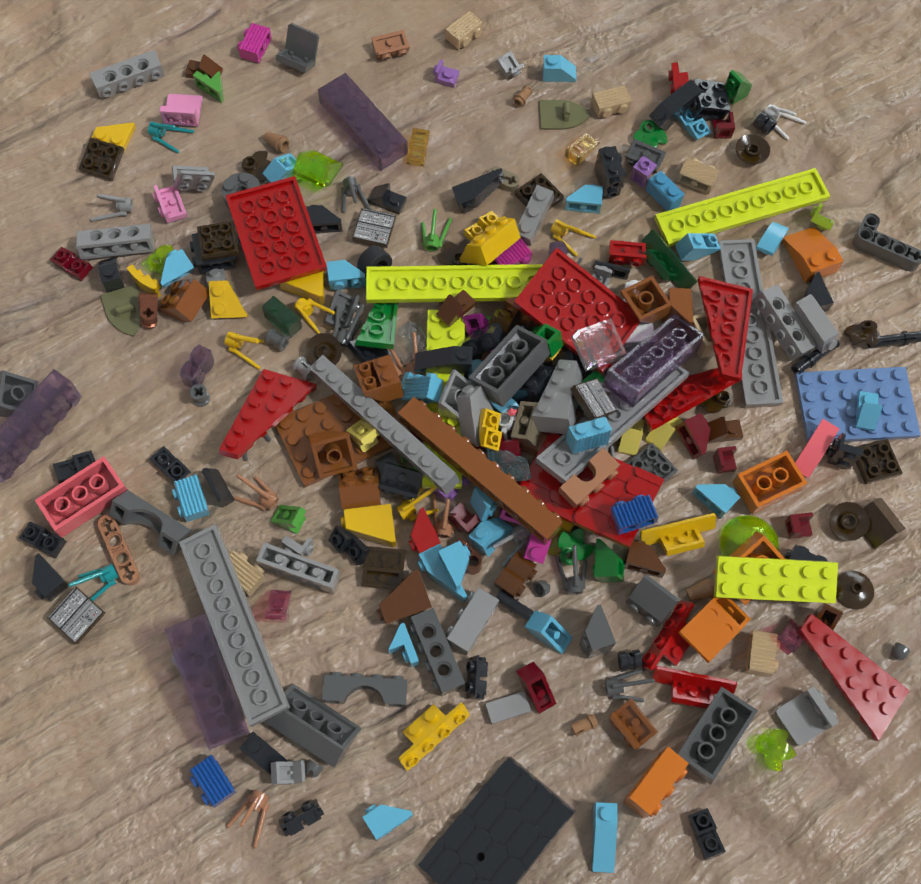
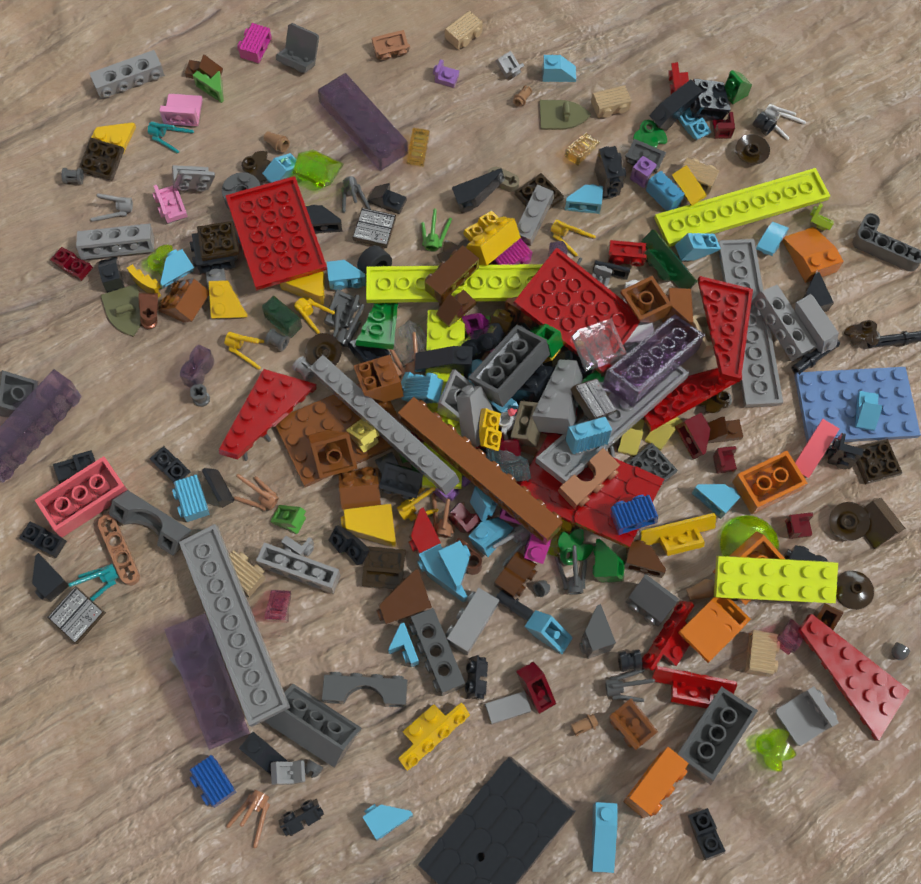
none -> dark grey bush [61,168,84,184]
none -> reddish brown brick [425,245,479,304]
none -> yellow slope [672,165,707,206]

